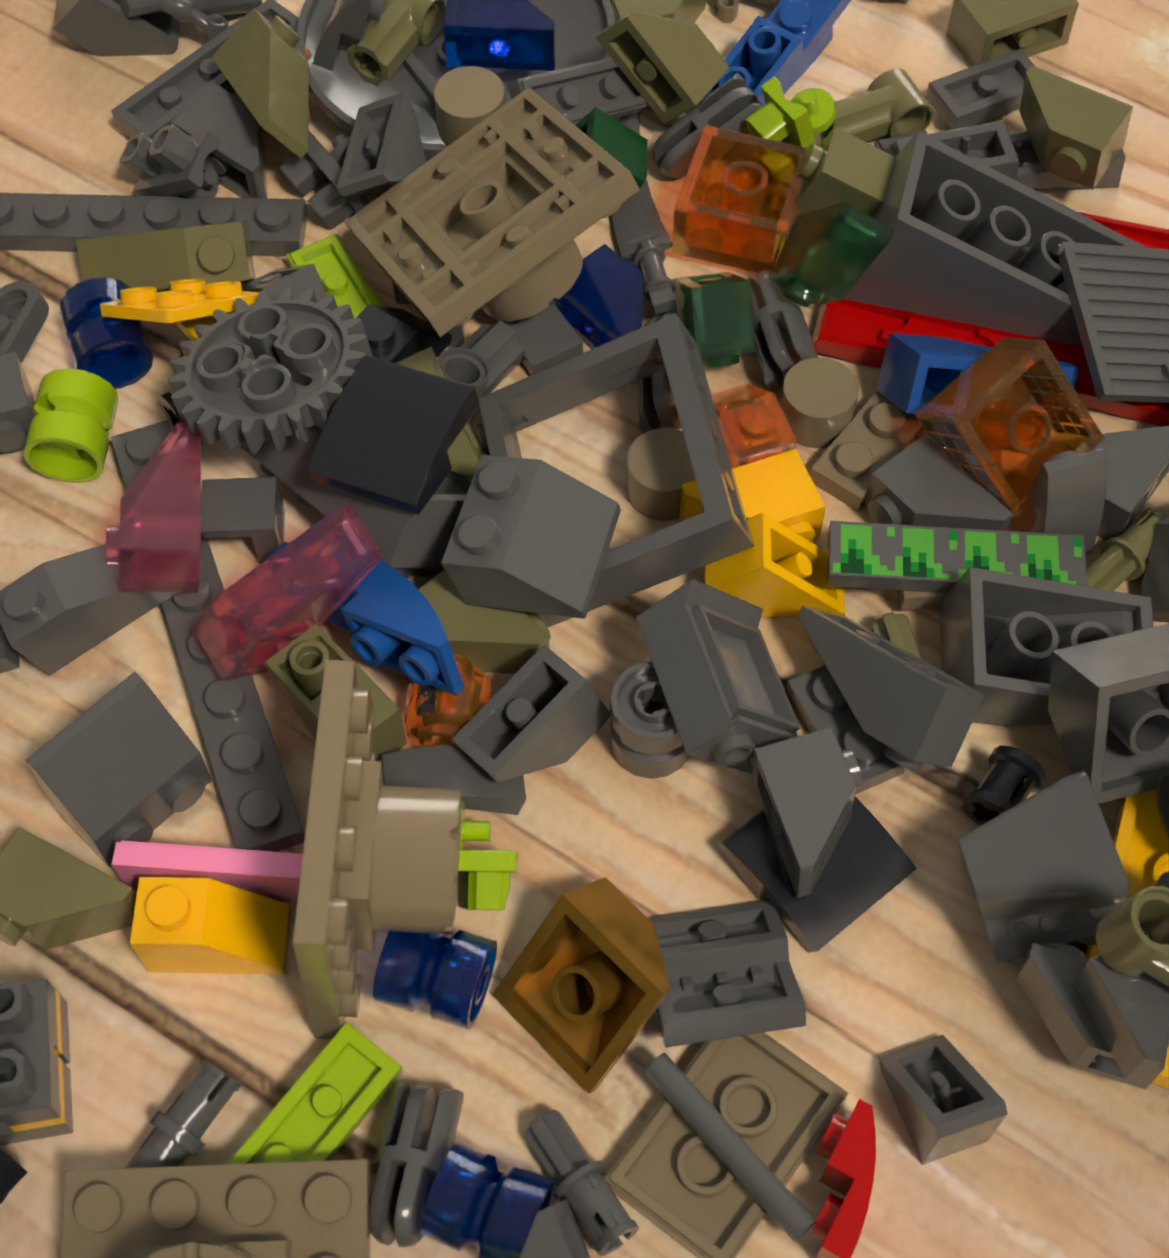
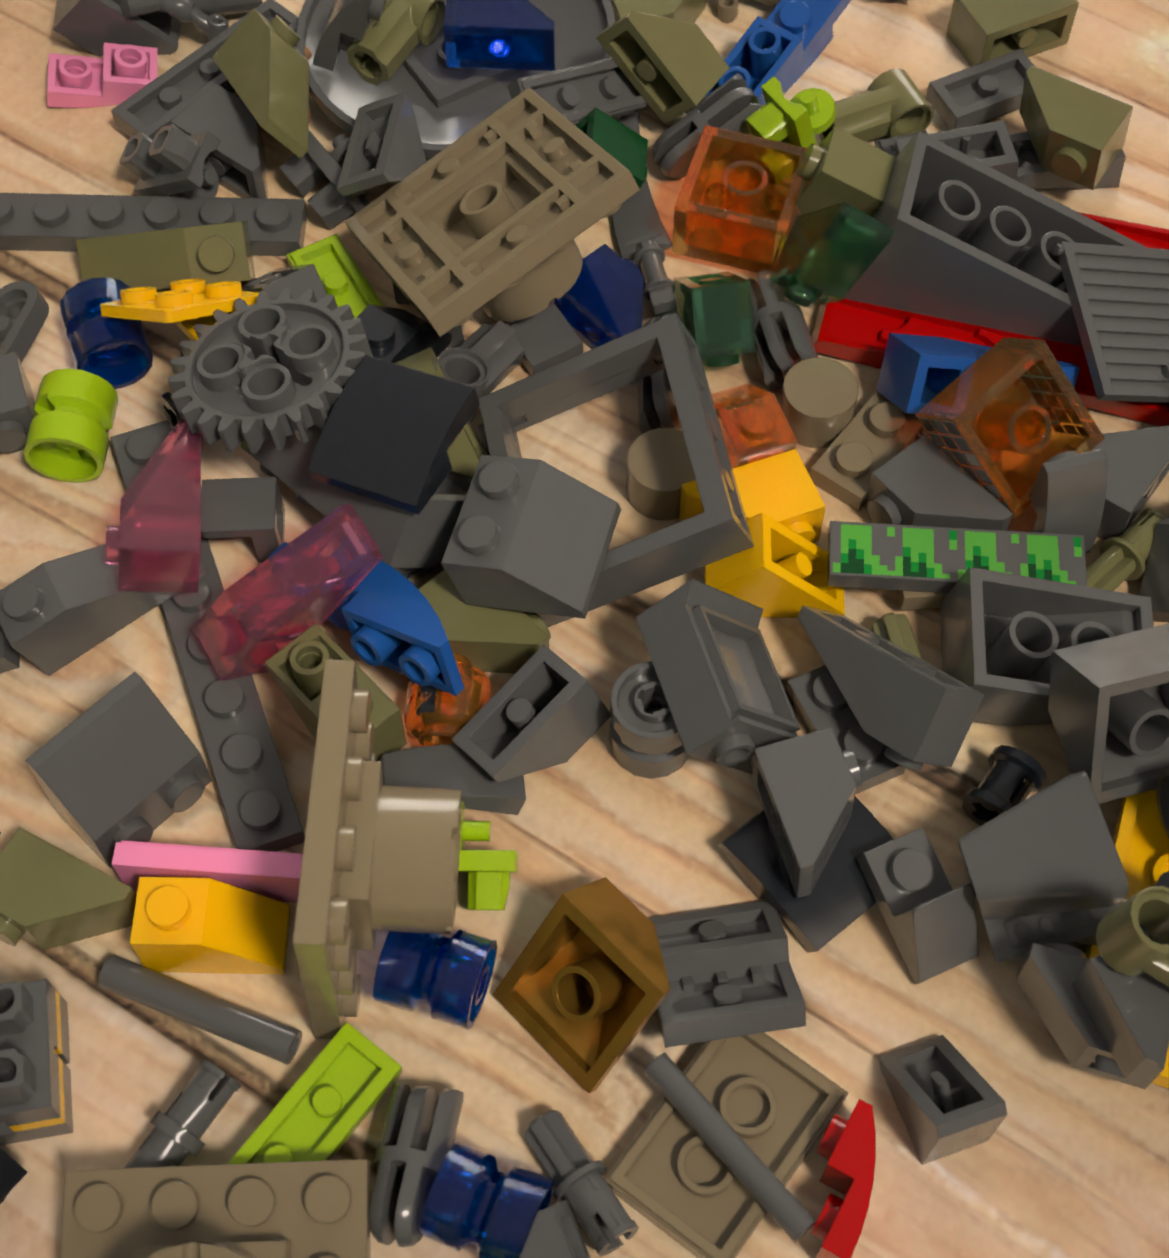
dark tan piece [434,66,505,146] -> none
none -> bright pink slope [47,43,158,108]
none -> dark grey piece [98,954,302,1065]
none -> dark grey slope [855,827,979,985]

